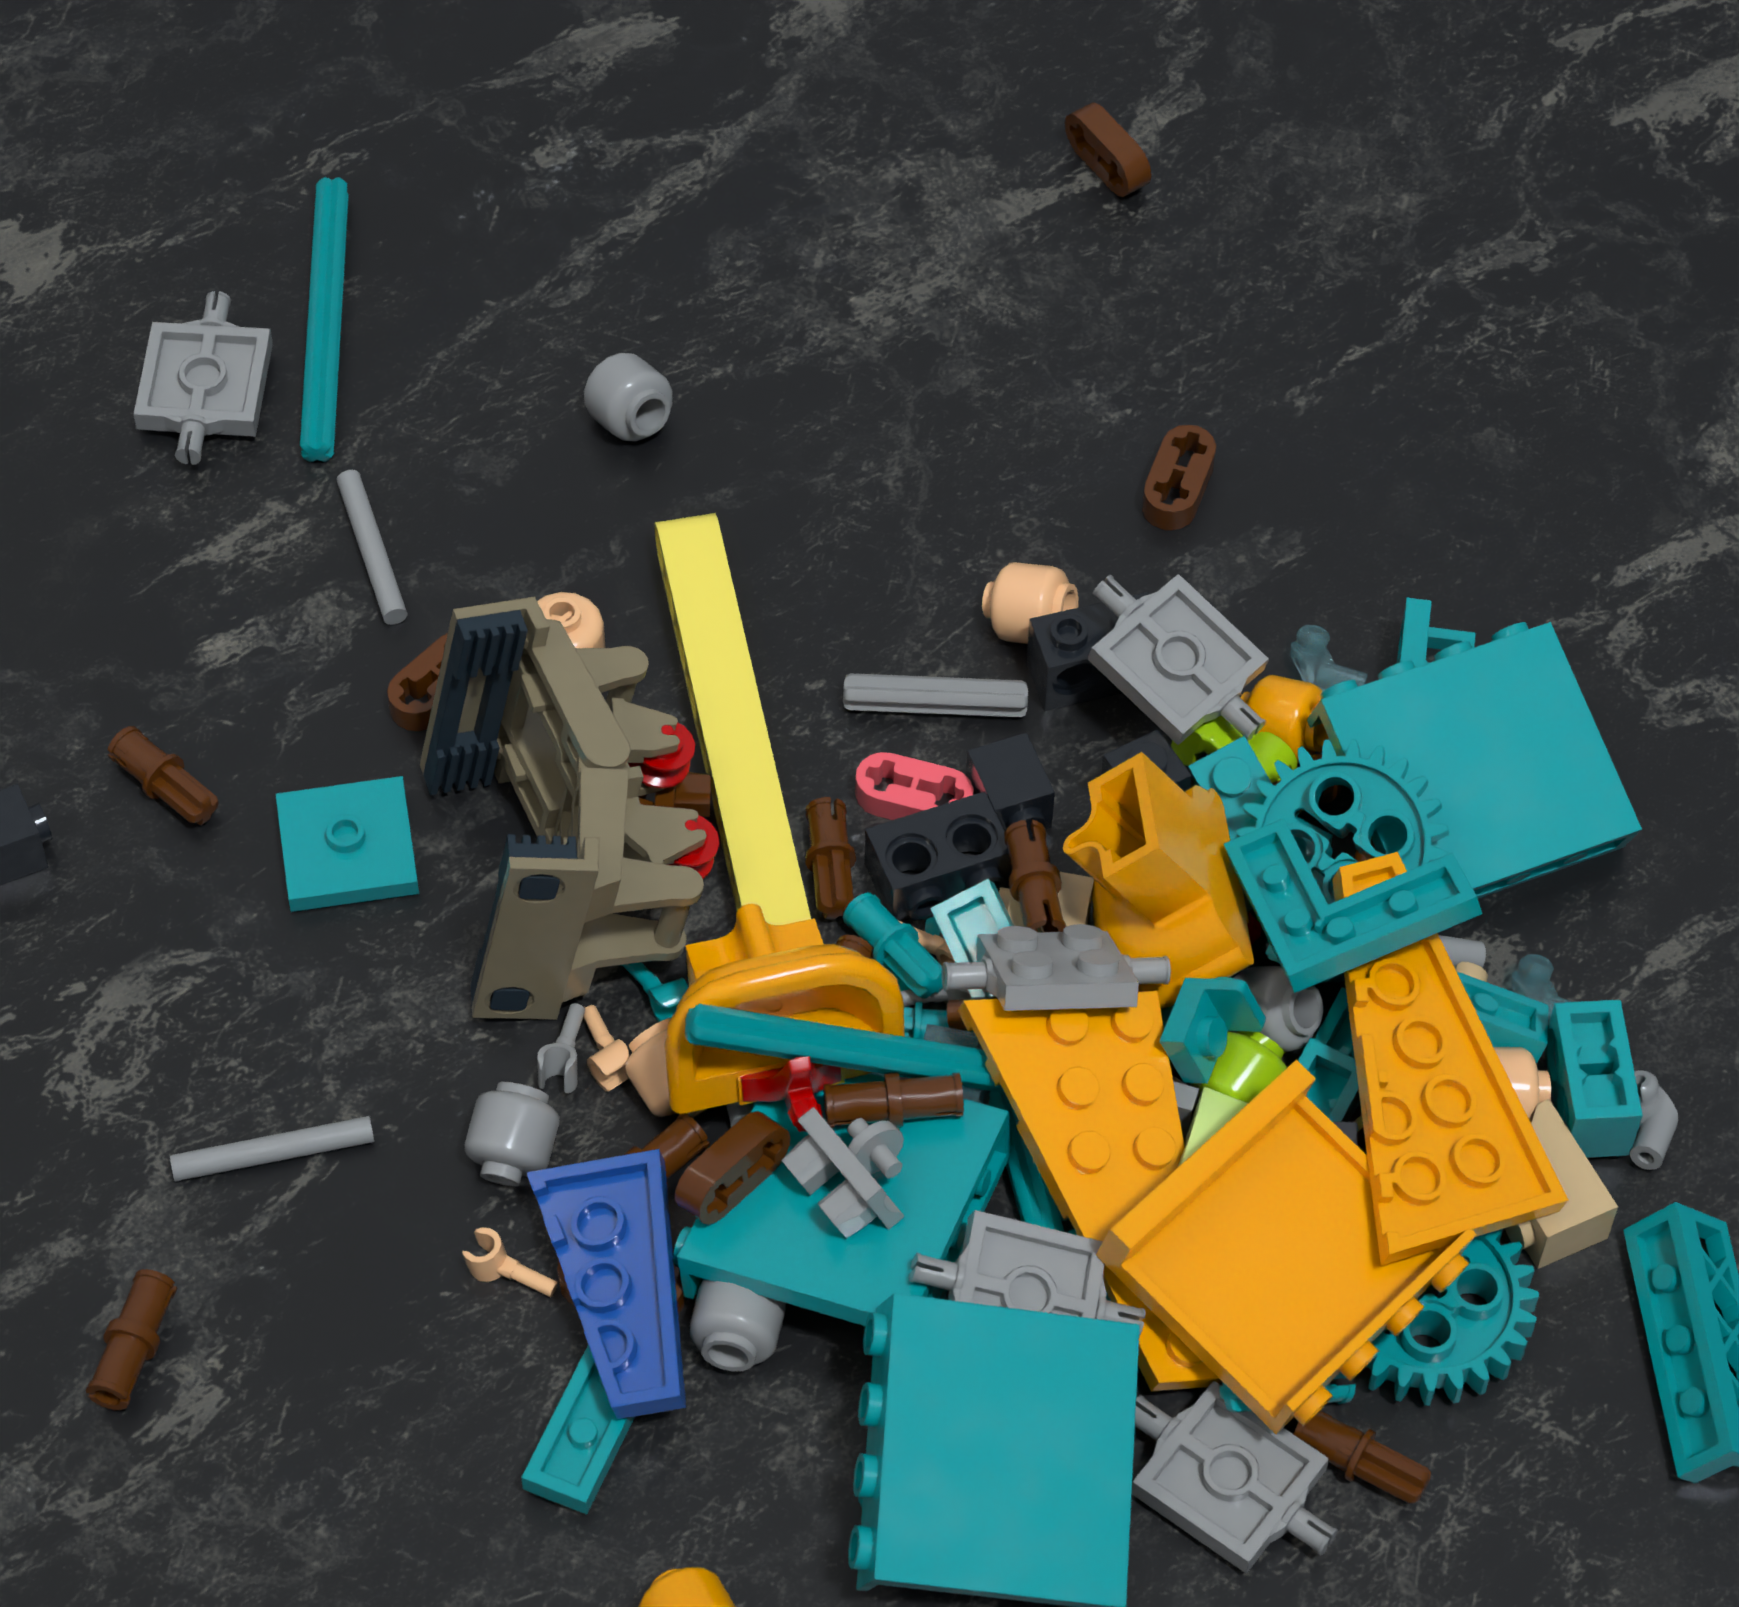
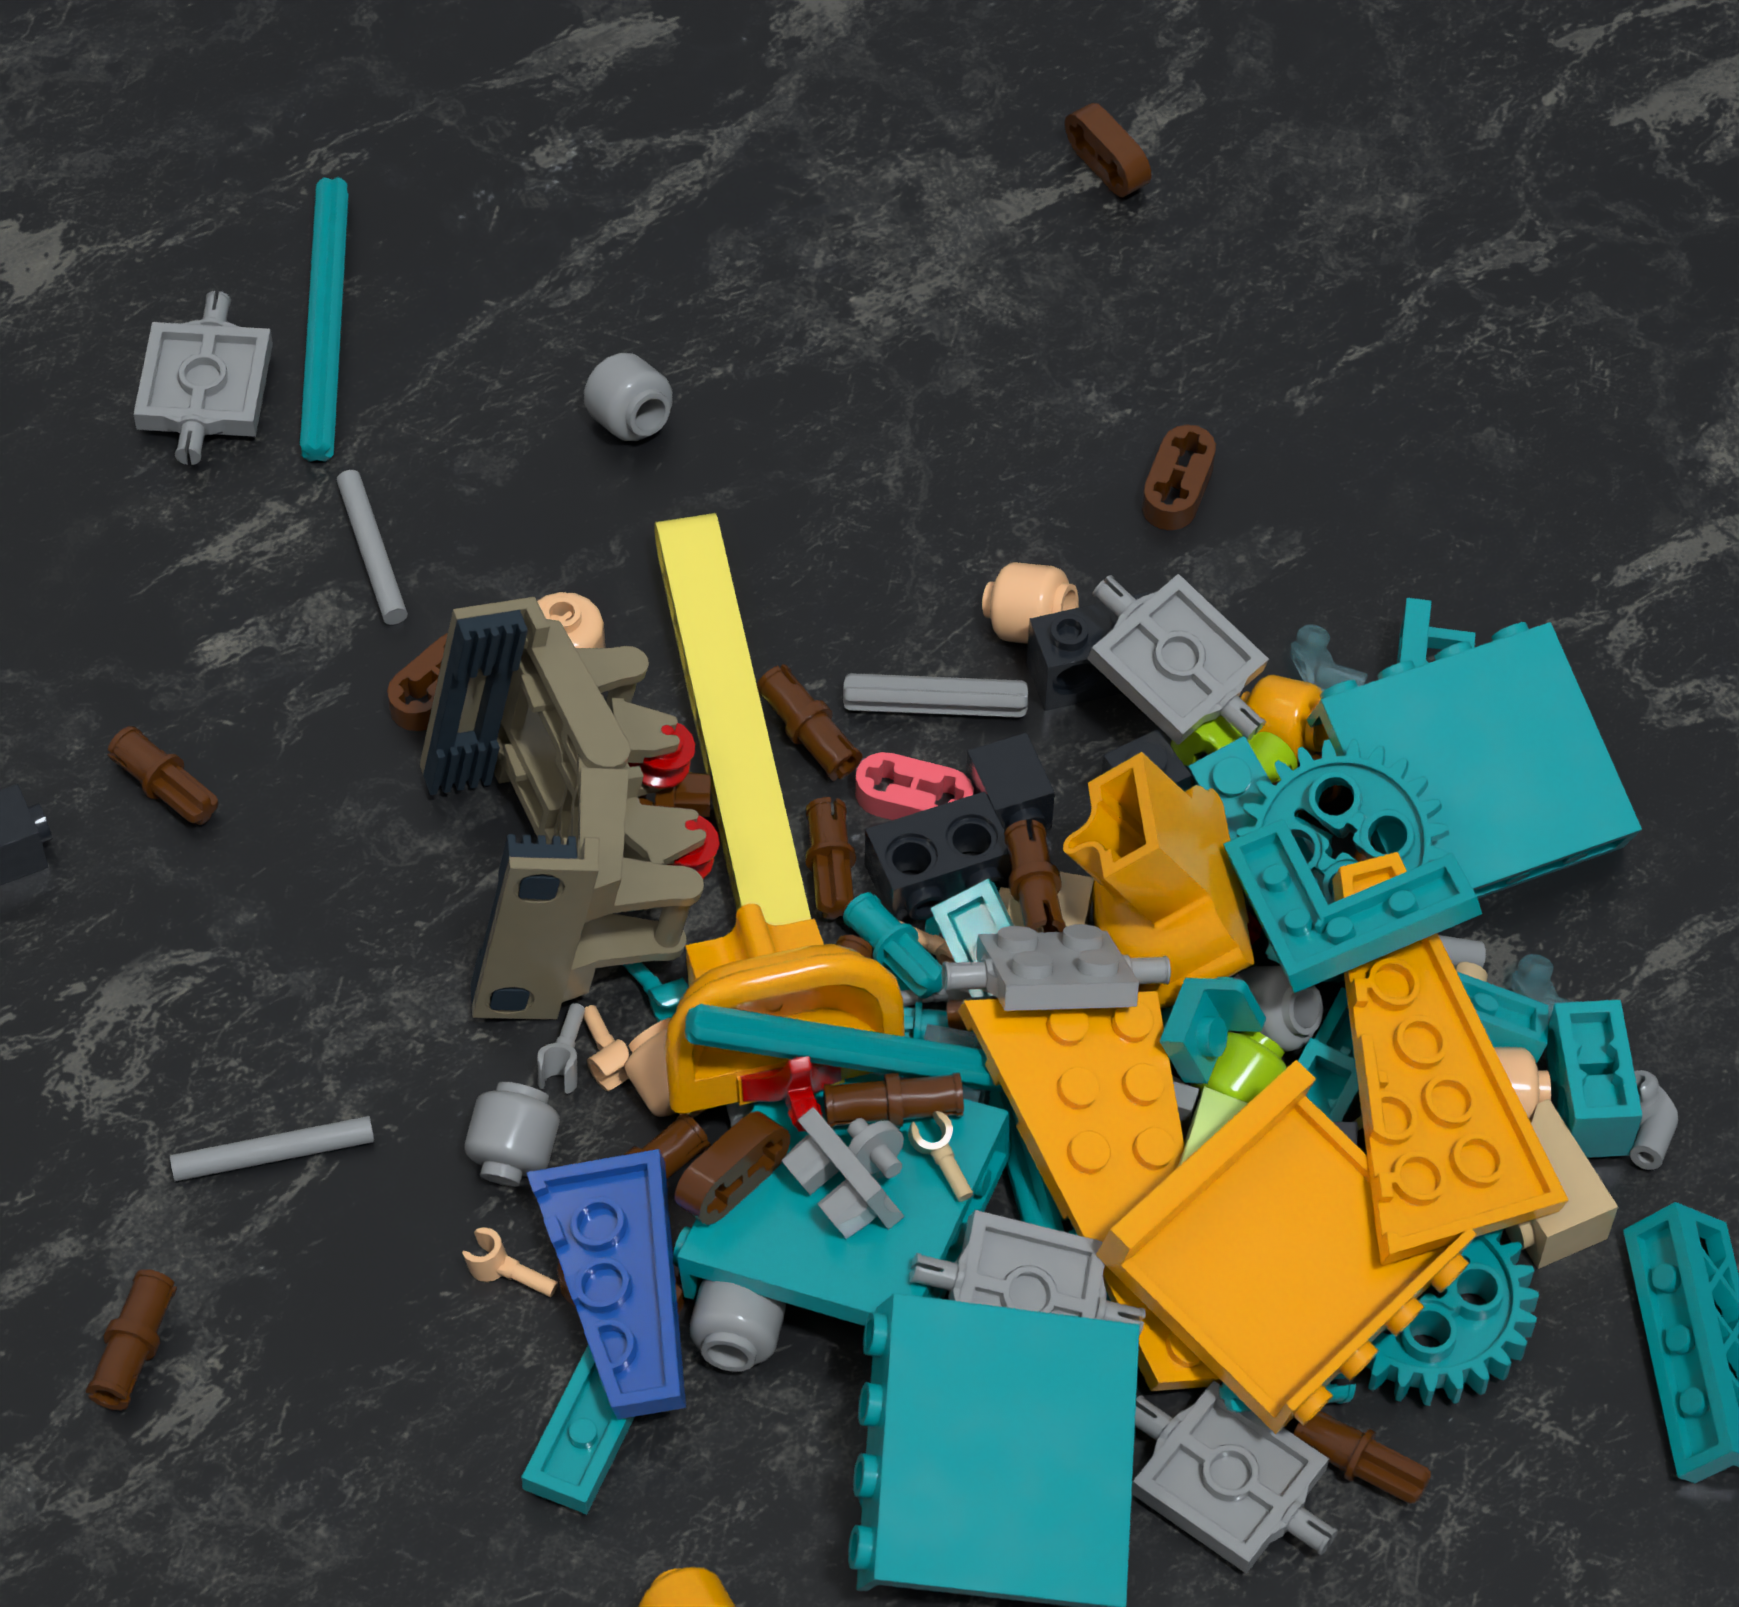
teal plate [276,776,419,912] -> none
none -> reddish brown pin [757,664,863,781]
none -> tan hand [908,1111,974,1202]

